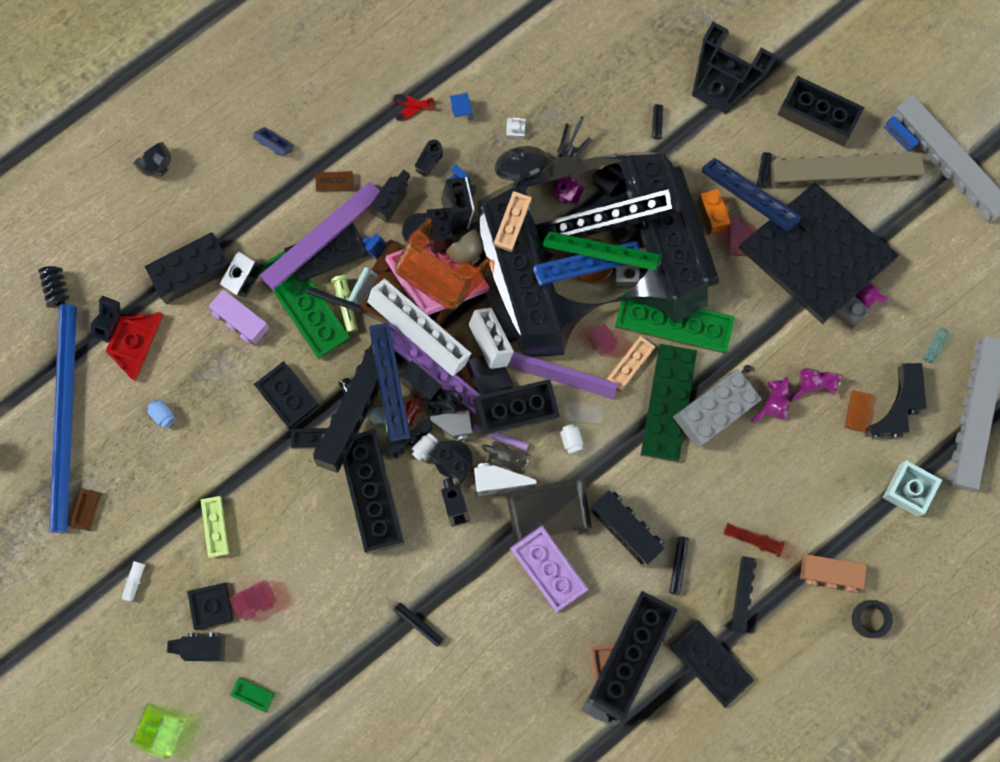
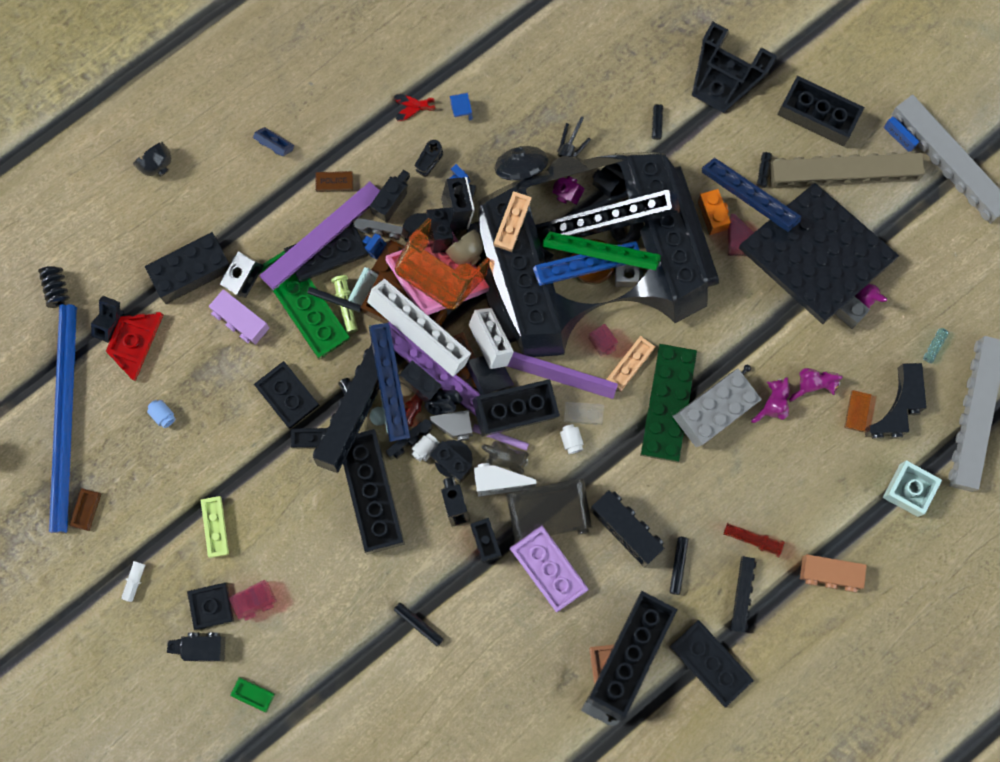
clear neon green slope [131,704,186,760] -> none
white tile [506,118,525,139] -> none
green plate [615,290,735,354] -> none
black tyre [851,600,893,638] -> none
none -> dark grey hinge [354,218,409,240]
none -> black brick [470,518,502,564]

